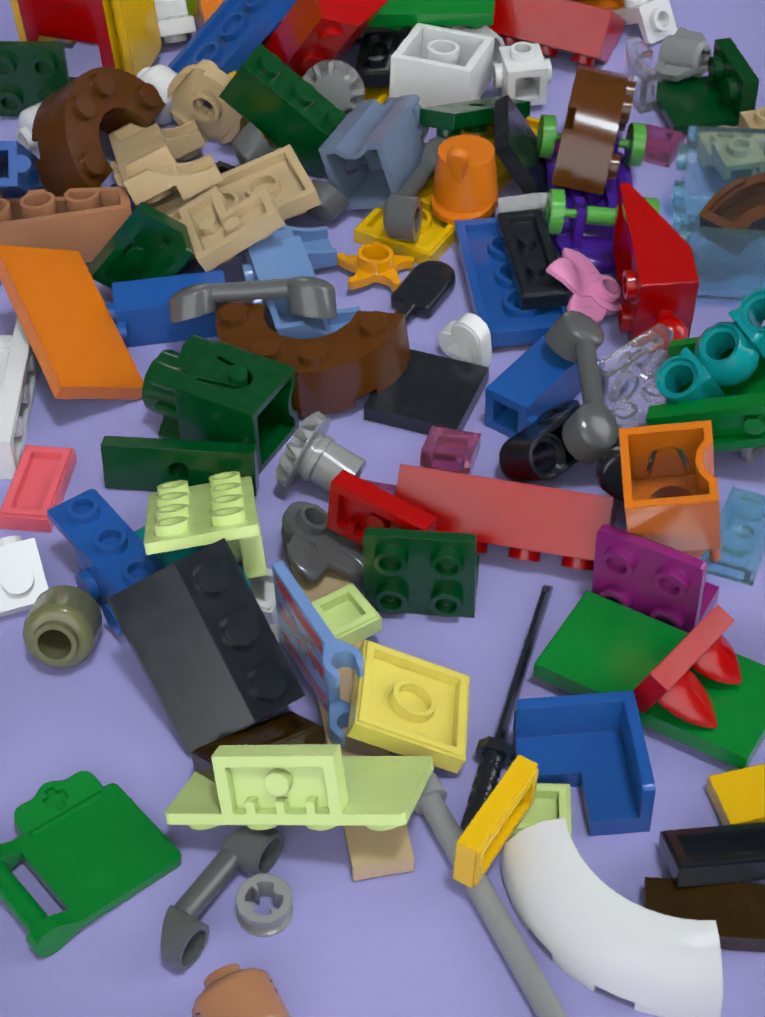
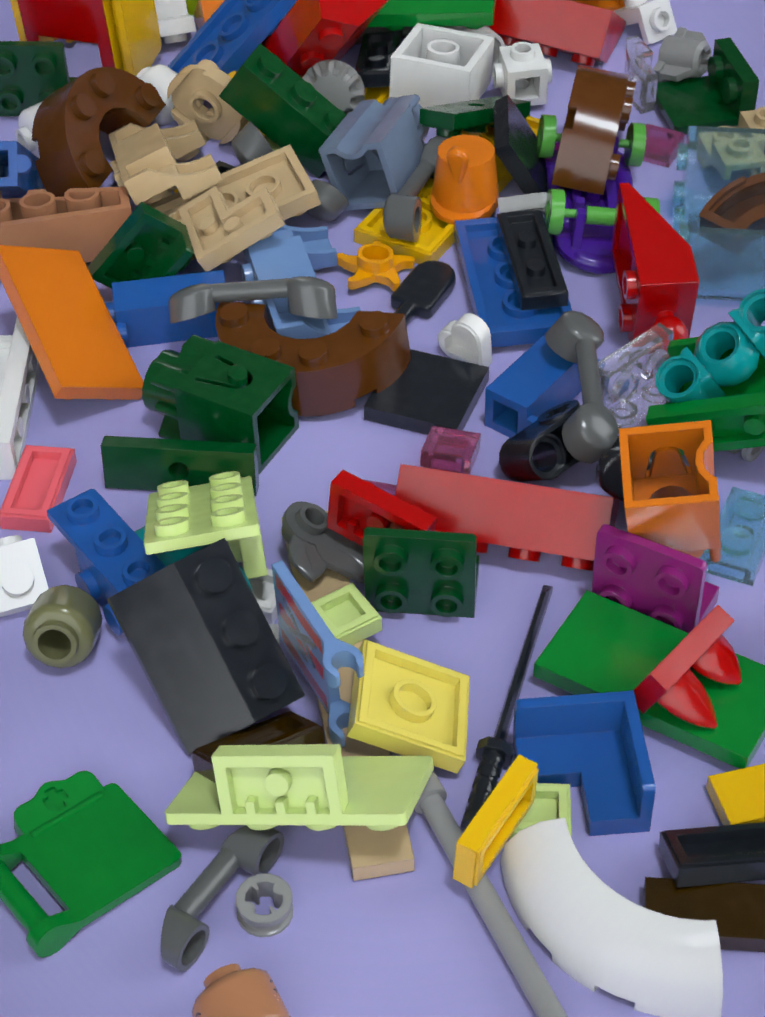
light grey gear [276,411,367,492] -> none
bright pink plate [546,248,623,323] -> none

